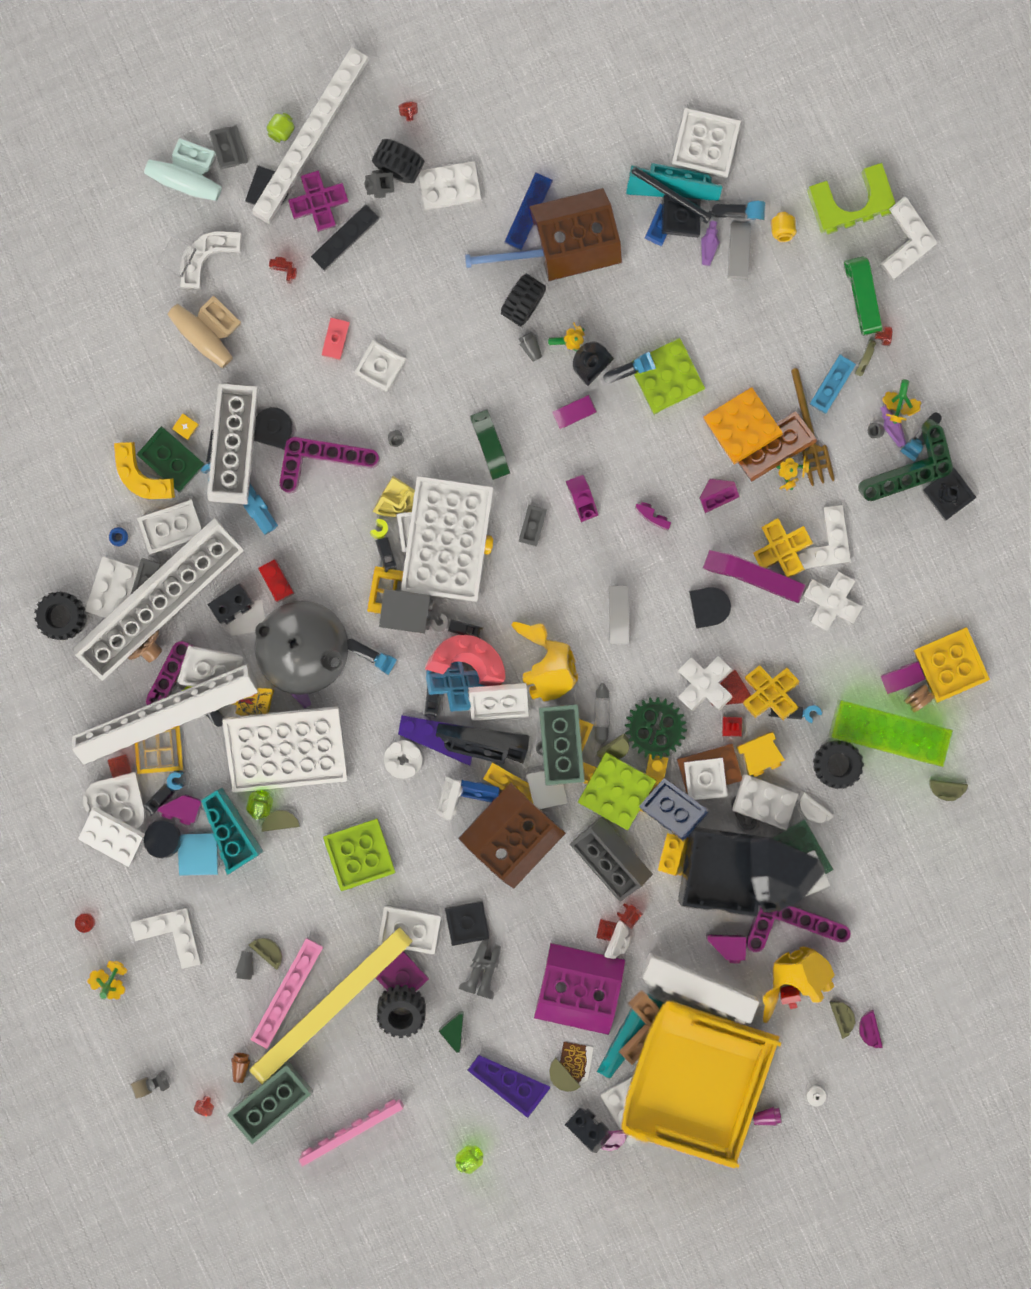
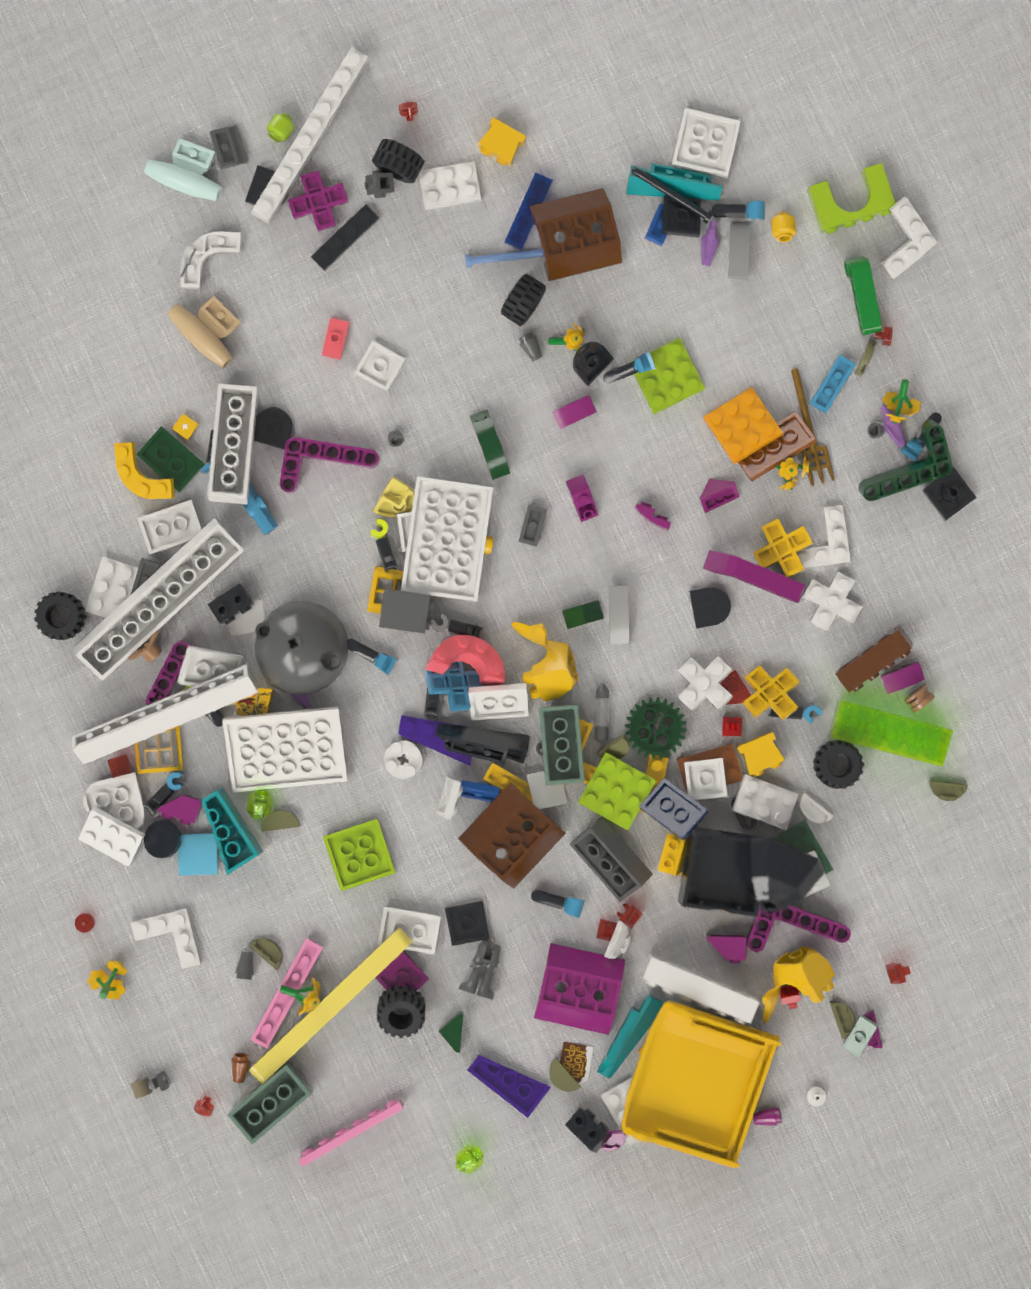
blue plate [109,527,128,547] -> none
red brick [258,559,295,603] -> none
clear red bracket [269,257,297,284] -> none
medium nougat plate [619,990,660,1065] -> none
yellow plate [913,627,990,703] -> none
none -> plant [279,977,321,1015]
none -> yellow hips [478,117,526,166]
none -> piece [531,890,585,918]
none -> dark green slope [562,600,604,629]
none -> reddish brown wedge [835,625,913,692]
none -> plate [843,1015,879,1058]
none -> clear red tile [885,963,911,984]

